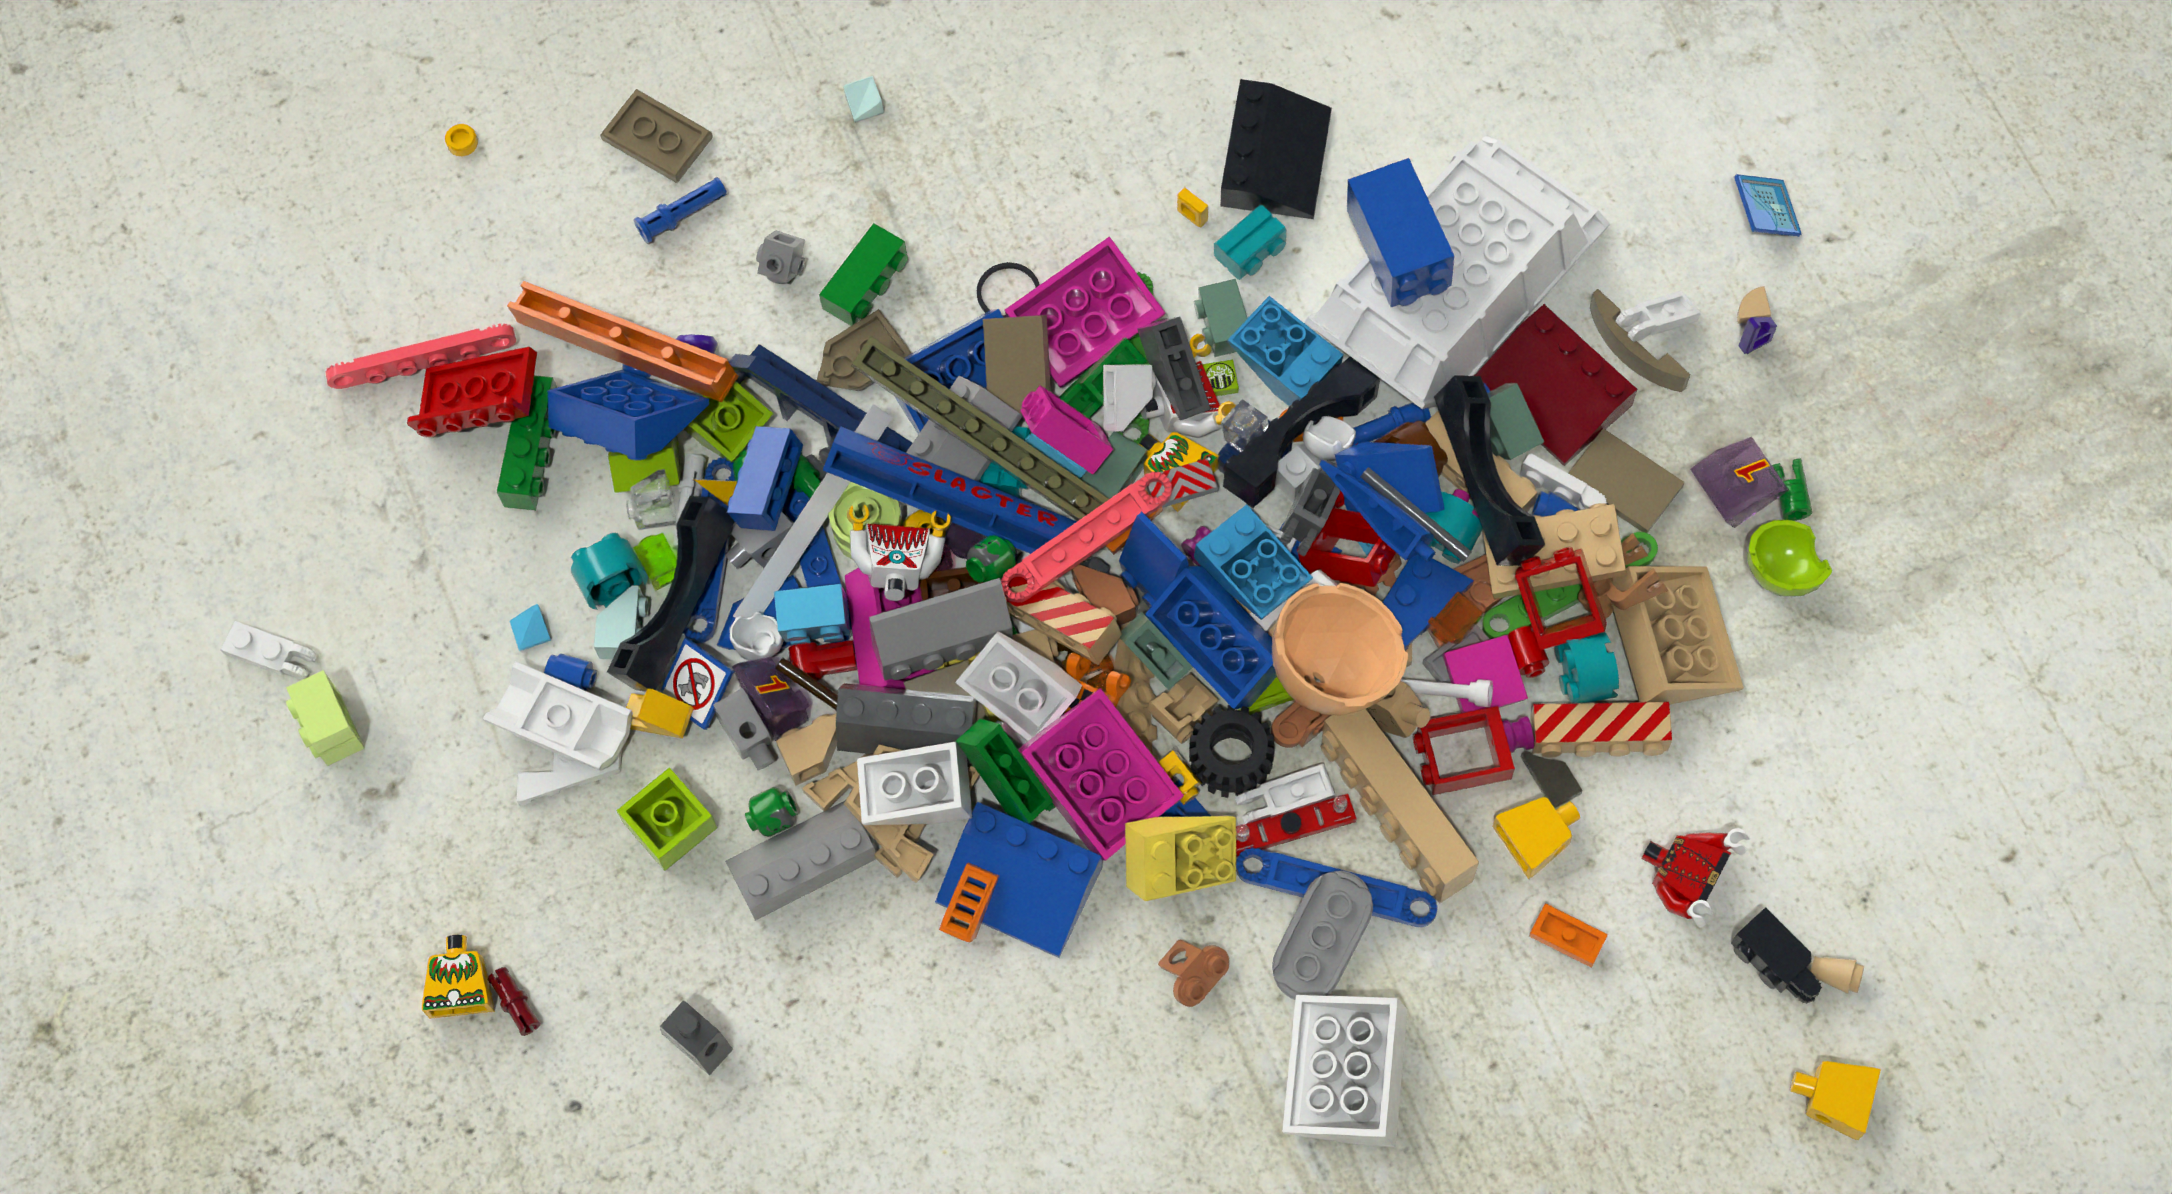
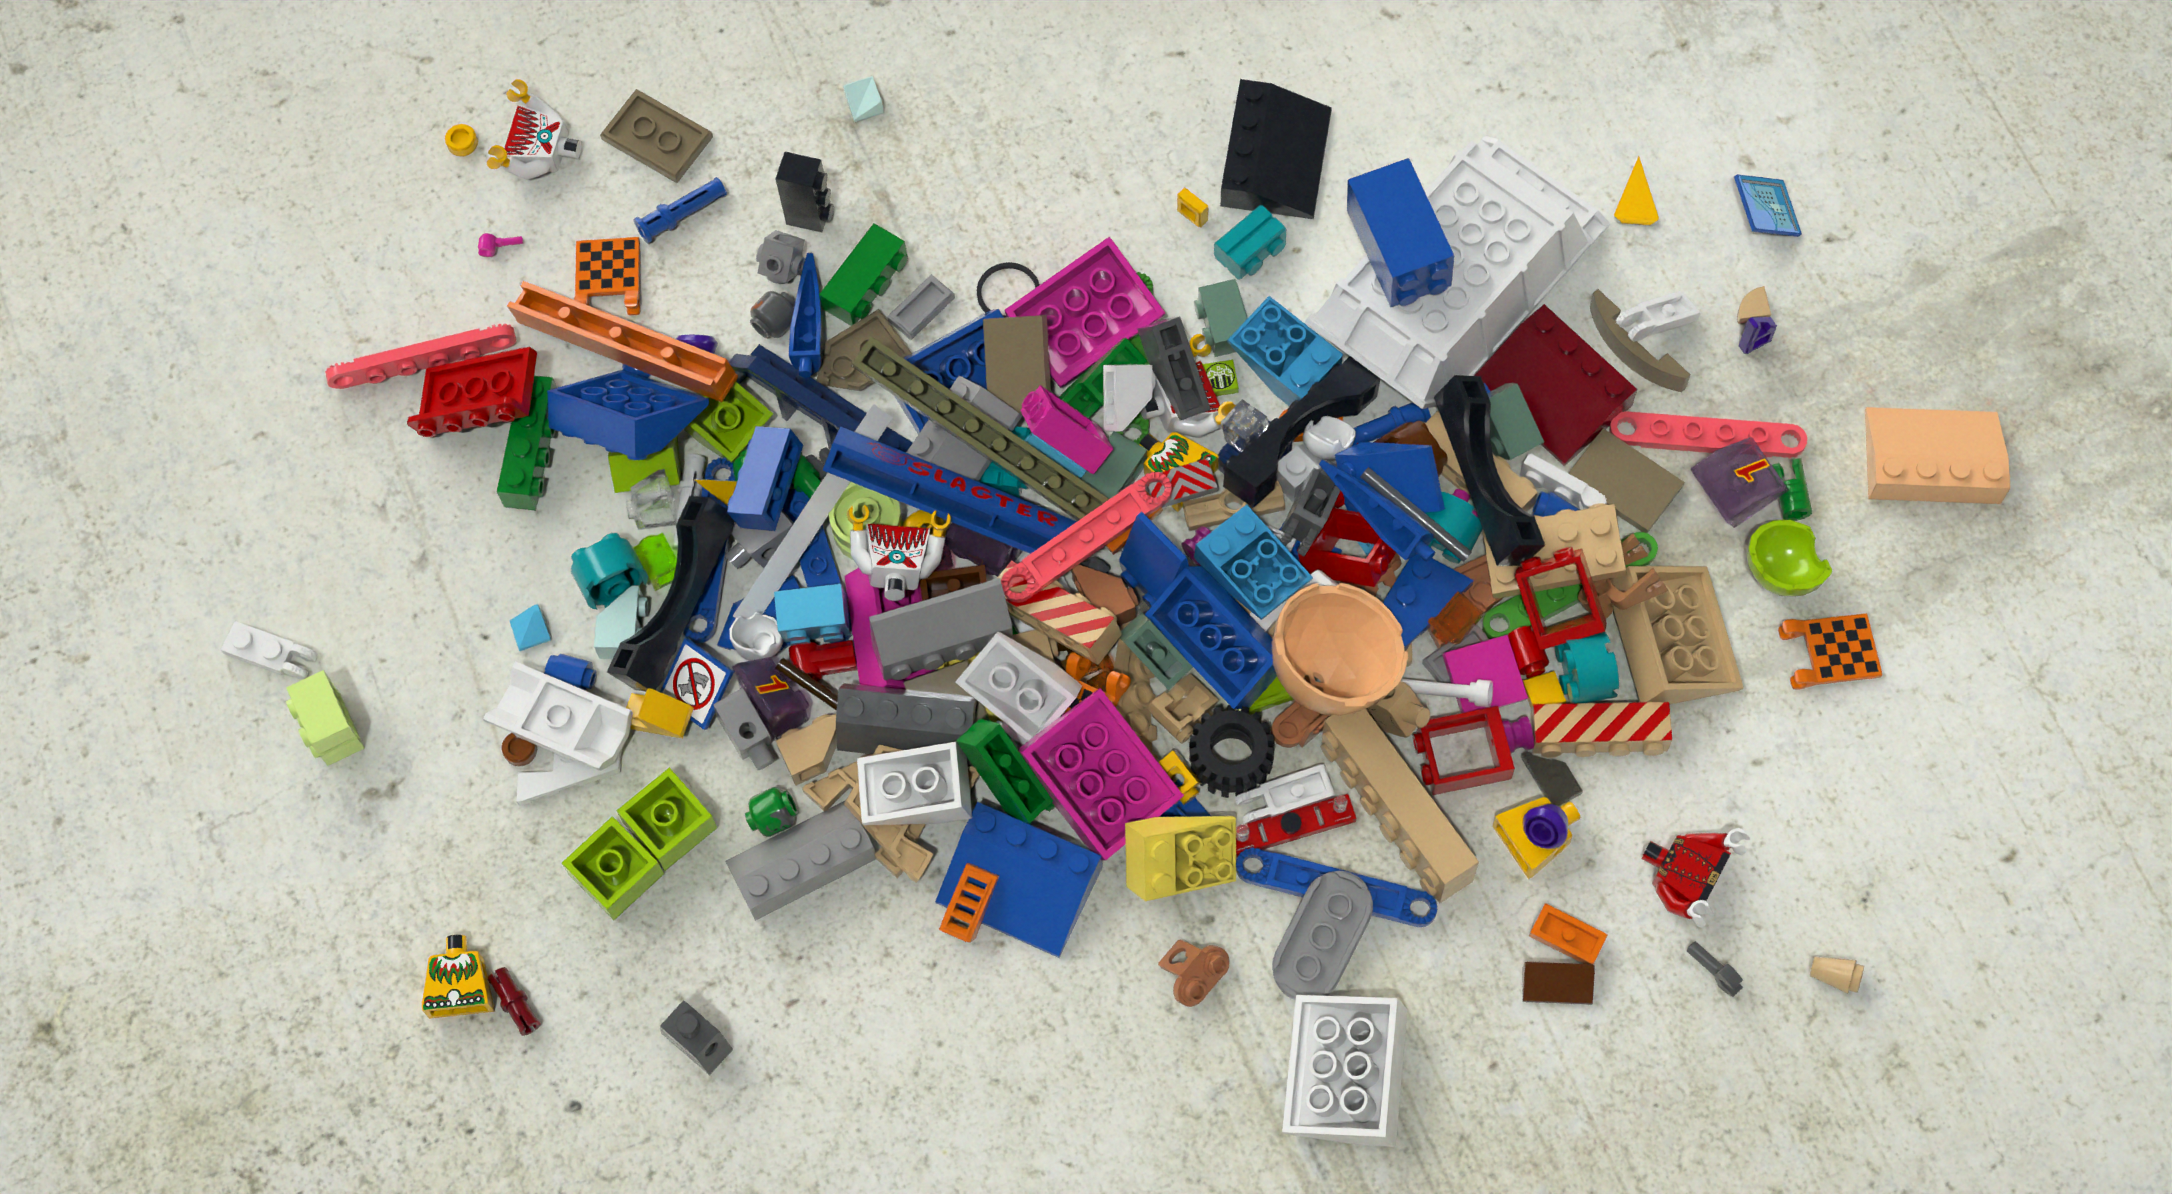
green head [966,535,1016,583] -> none
black hinge [1731,907,1822,1004] -> none
yellow torso [1790,1061,1881,1140] -> none
none -> dark pink hand [478,233,523,257]
none -> torso [487,79,581,180]
none -> dark orange tile [502,733,537,766]
none -> lime brick [562,816,664,921]
none -> orange flag [574,237,640,315]
none -> dark grey head [750,291,795,338]
none -> black brick [775,151,834,233]
none -> blue piece [789,253,822,378]
none -> light grey tile [887,274,955,340]
none -> tan piece [1183,481,1285,531]
none -> reddish brown slope [1522,962,1595,1005]
none -> yellow tile [1523,671,1566,709]
none -> dark purple cone [1523,804,1568,849]
none -> coral plate [1609,411,1807,459]
none -> yellow sticker [1614,156,1659,226]
none -> dark grey bar [1687,941,1743,997]
none -> orange flag [1778,613,1883,690]
none -> light nougat slope [1865,407,2010,504]

